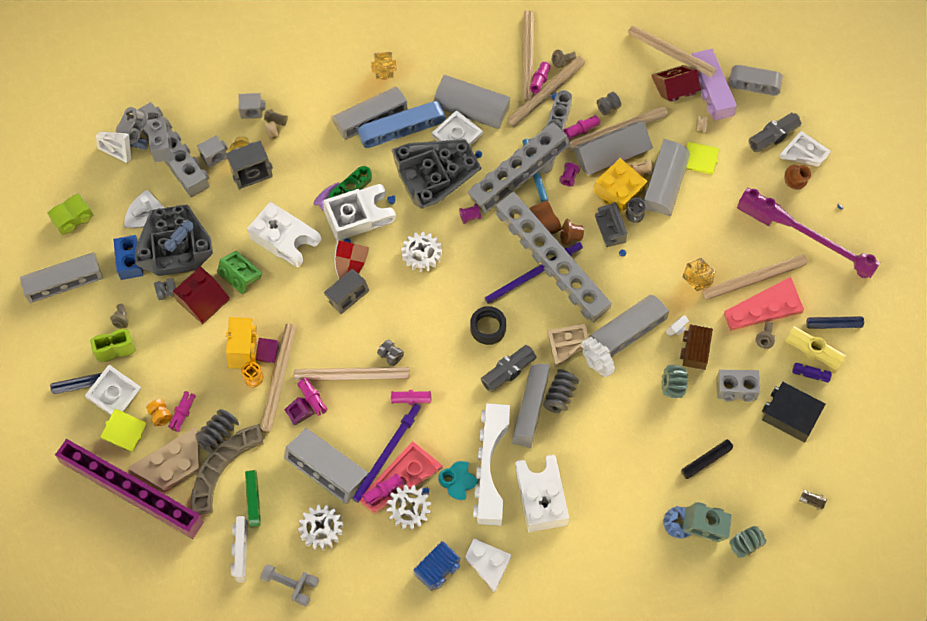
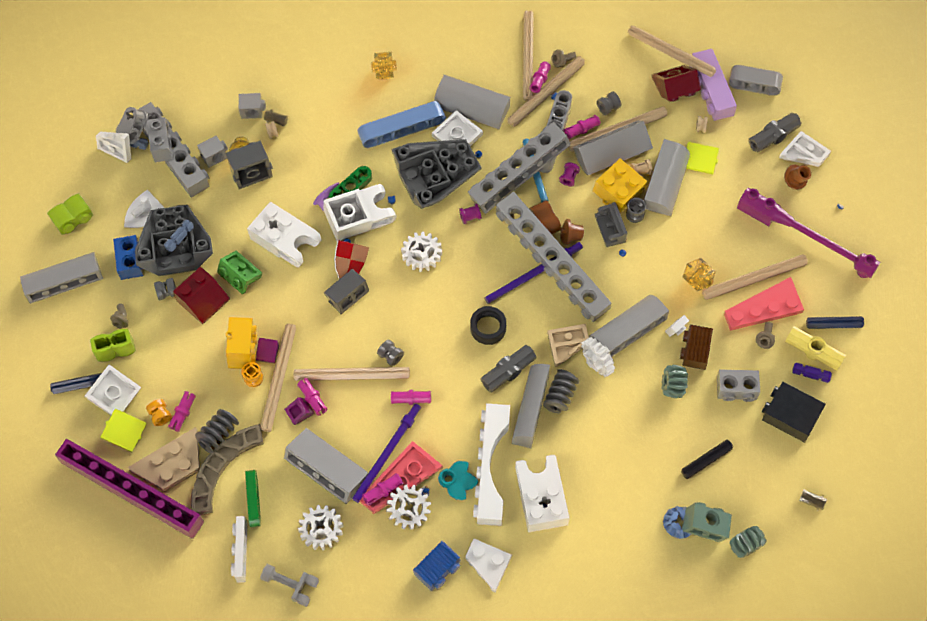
light grey brick [331,86,408,140] -> none

